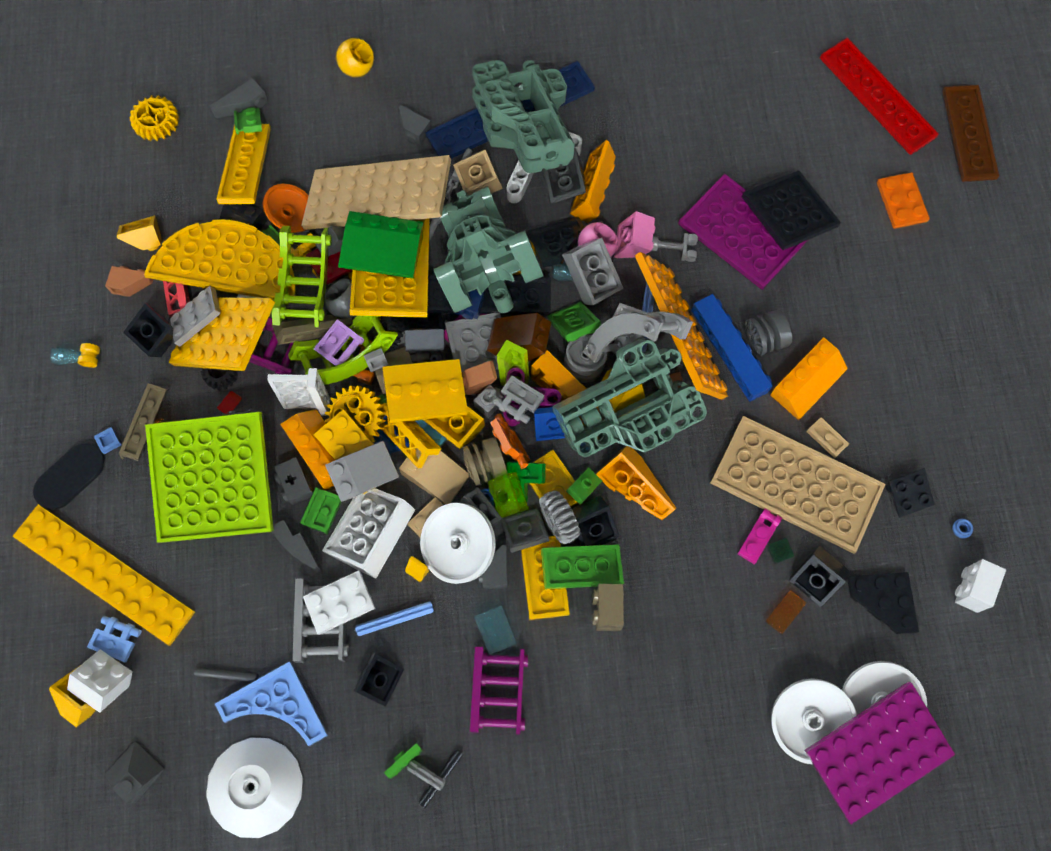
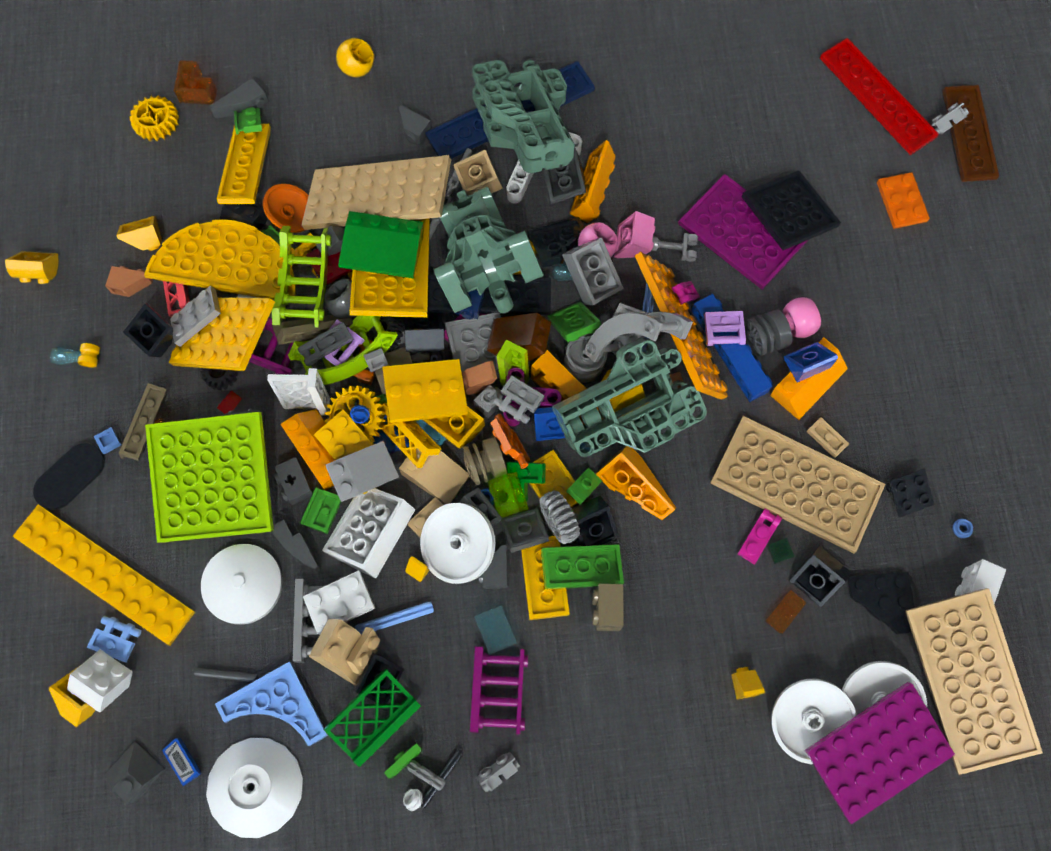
none -> yellow brick [5,251,59,284]
none -> slope [162,737,202,786]
none -> clear orange brick [174,60,217,105]
none -> white dish [201,544,283,625]
none -> dark grey plate [298,322,354,366]
none -> tan slope [309,619,377,686]
none -> green fence [323,668,421,767]
none -> tan plate [346,627,380,674]
none -> blue plate [350,405,370,424]
none -> white plate [403,789,423,811]
none -> light grey hinge [476,752,520,792]
none -> dark pink plate [671,281,700,305]
none -> lavender plate [704,311,746,346]
none -> yellow slope [731,667,765,699]
none -> bright pink wheel [783,297,821,338]
none -> blue slope [784,342,838,383]
none -> tan plate [905,588,1043,775]
none -> light grey hinge [931,103,969,134]

